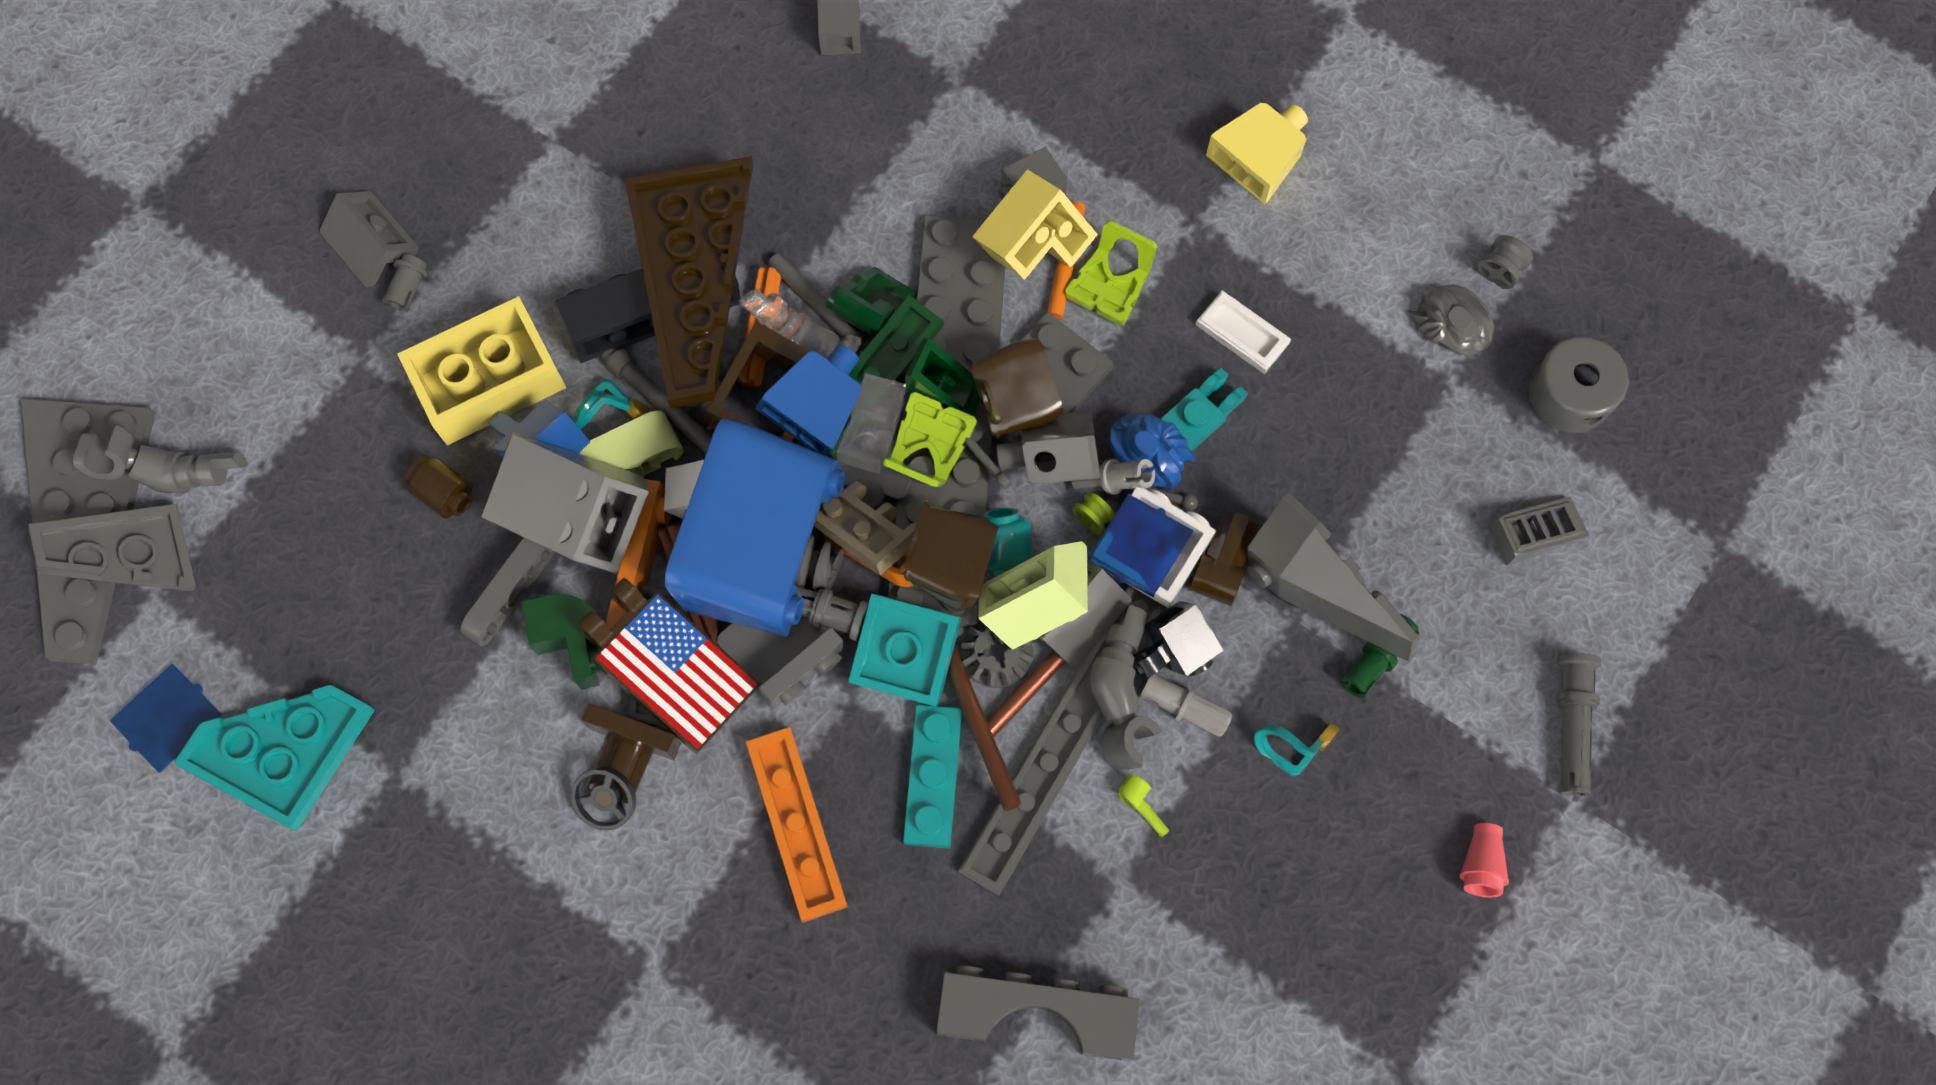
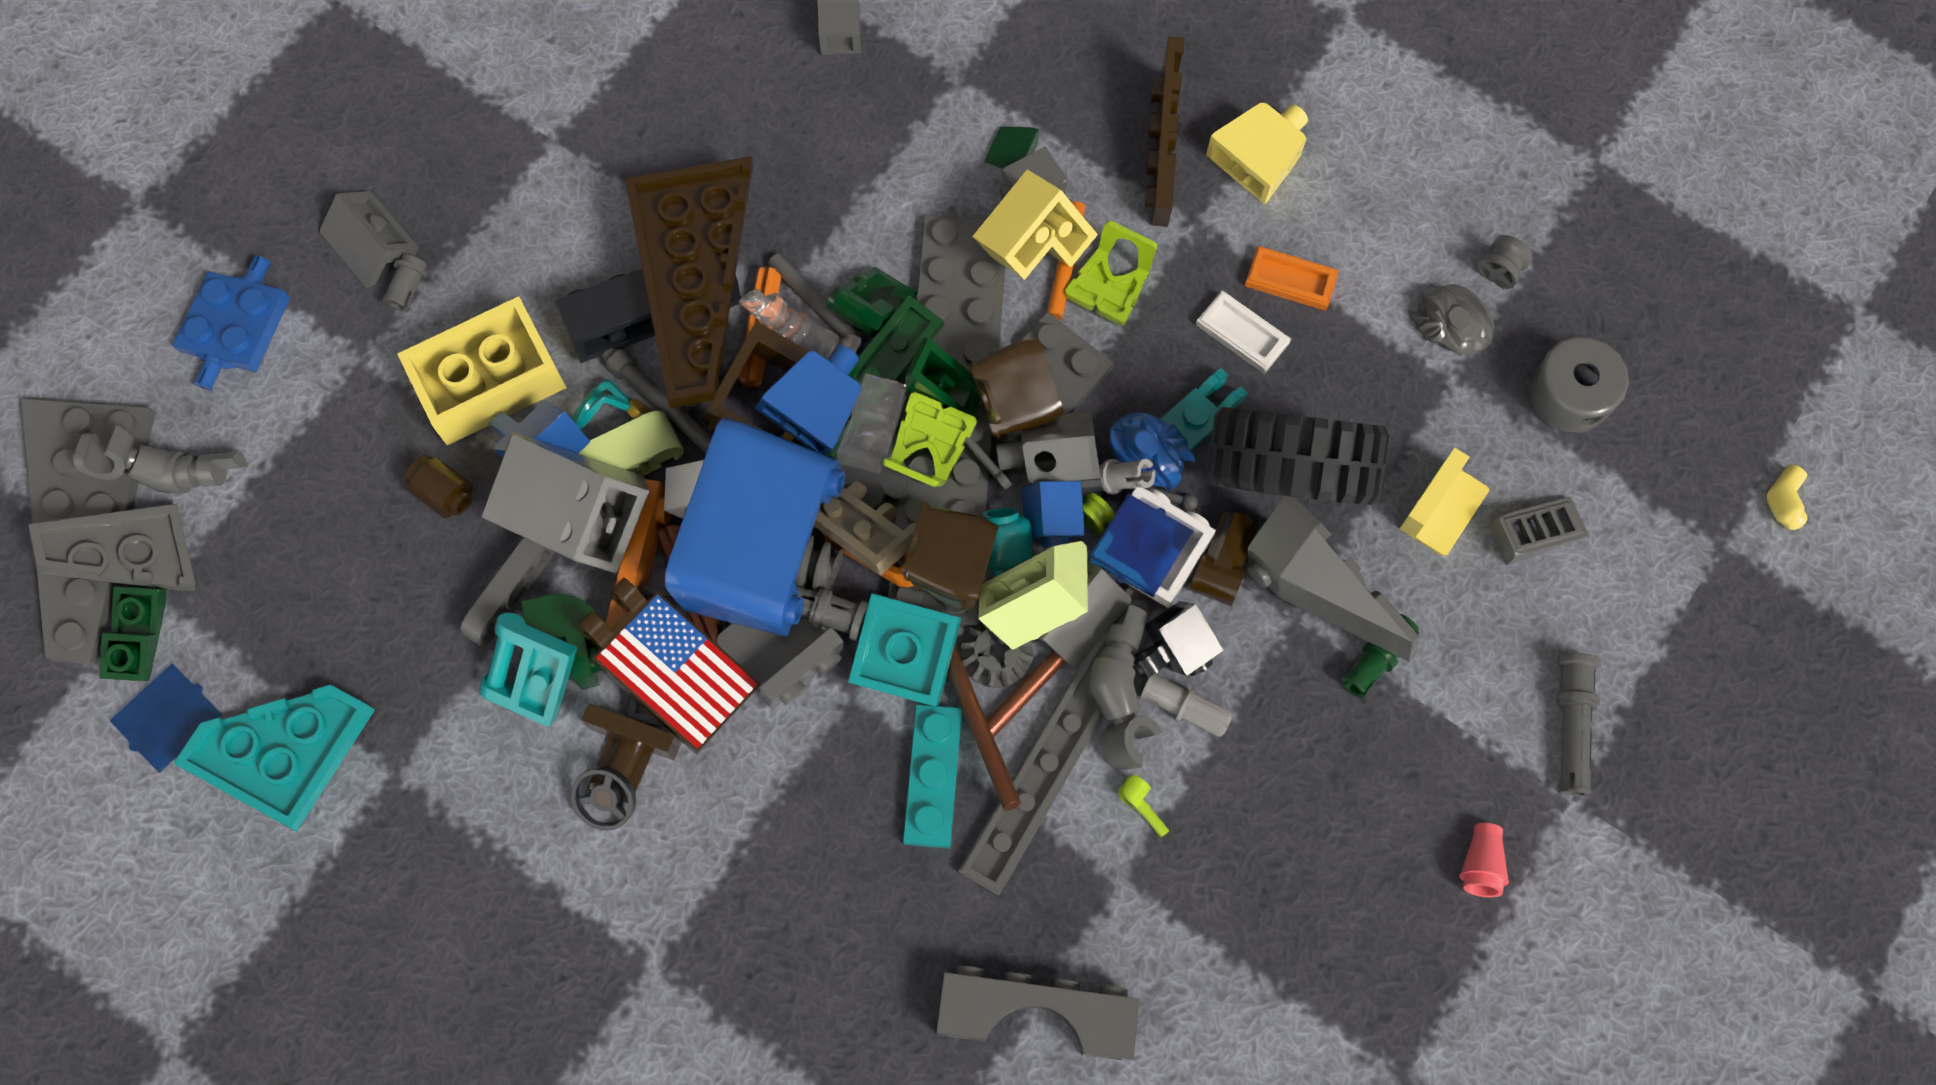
orange plate [746,727,848,923] -> none
teal piece [1254,722,1340,776] -> none
none -> dark green slope [100,586,167,681]
none -> blue plate [172,255,291,391]
none -> teal plate [479,613,577,728]
none -> dark green slope [985,127,1039,169]
none -> blue brick [1022,481,1084,548]
none -> dark brown wing [1144,36,1185,227]
none -> black tyre [1207,407,1390,505]
none -> orange tile [1245,246,1339,311]
none -> light yellow panel [1399,447,1489,556]
none -> light yellow arm [1766,464,1807,530]

